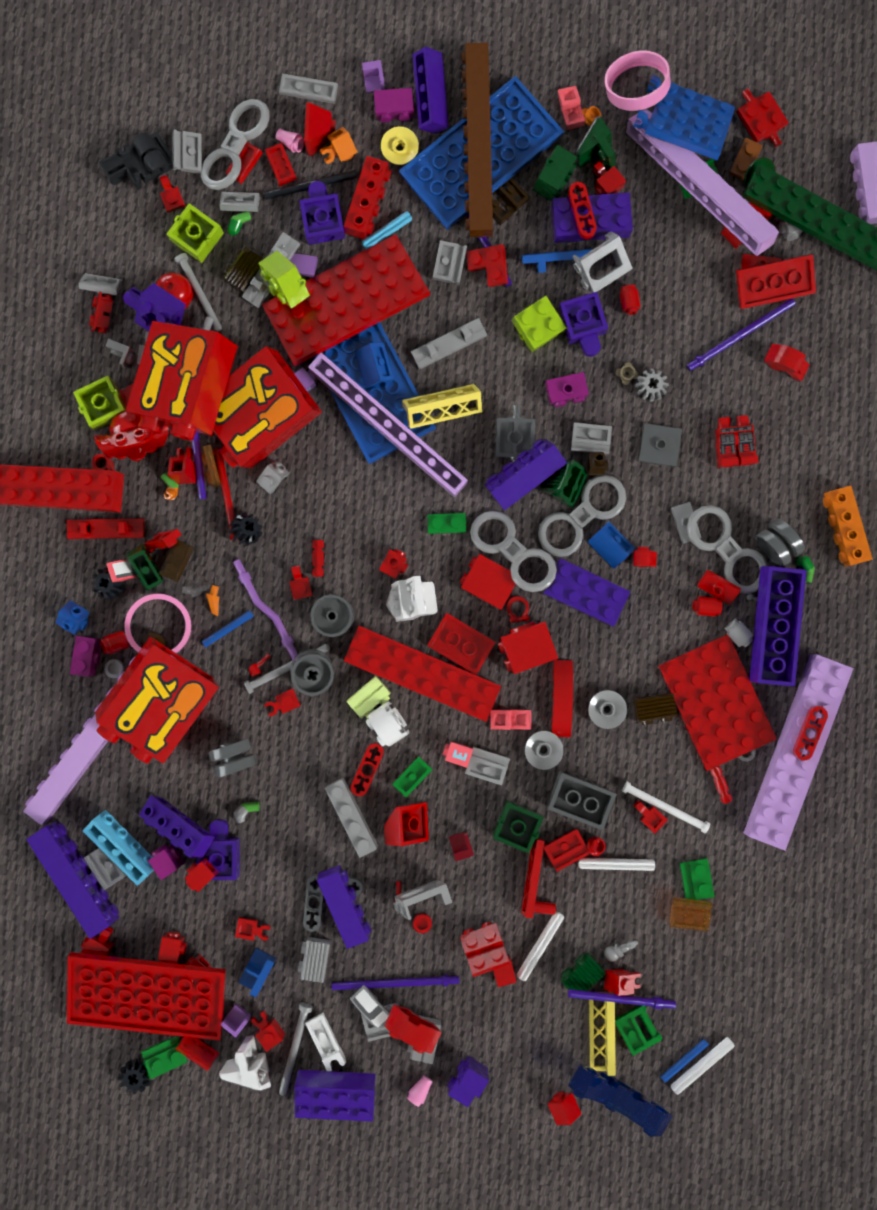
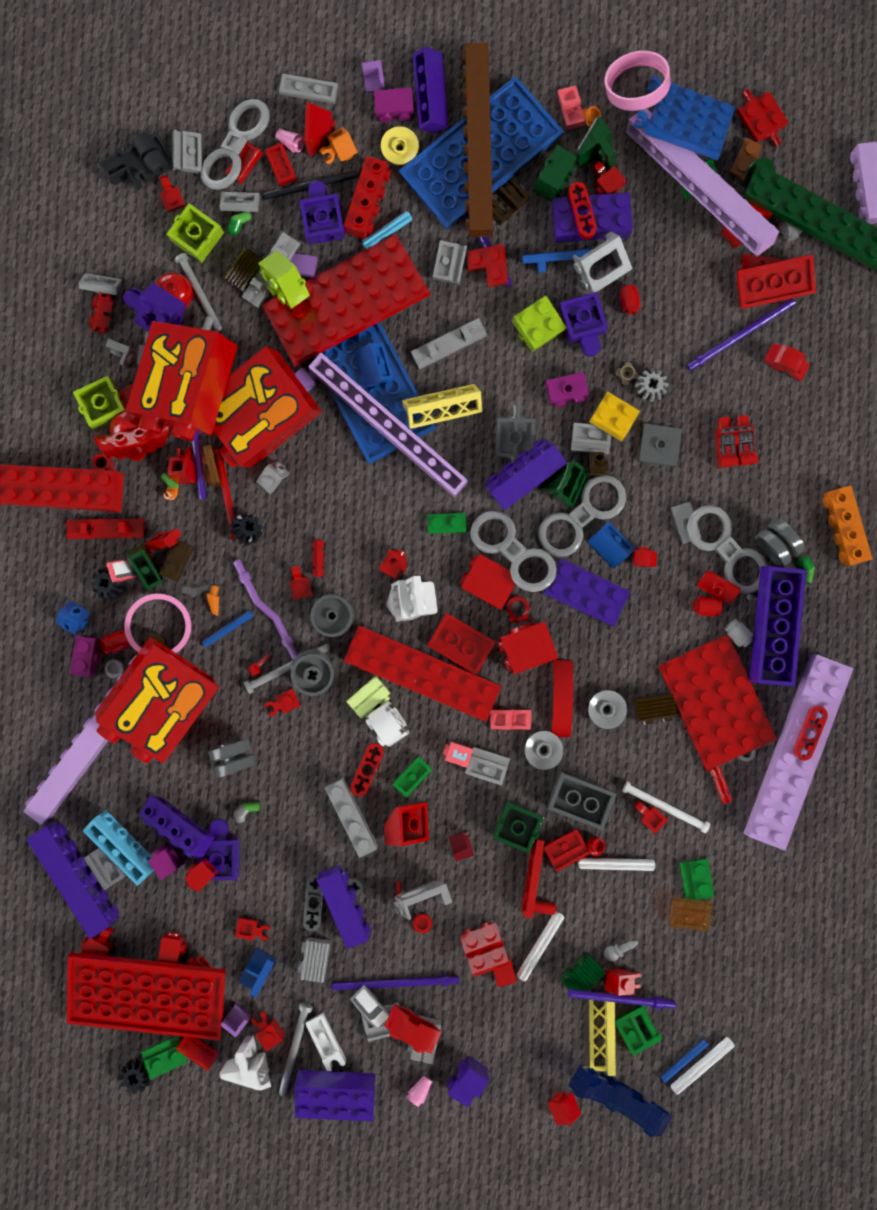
none -> yellow plate [589,391,640,442]

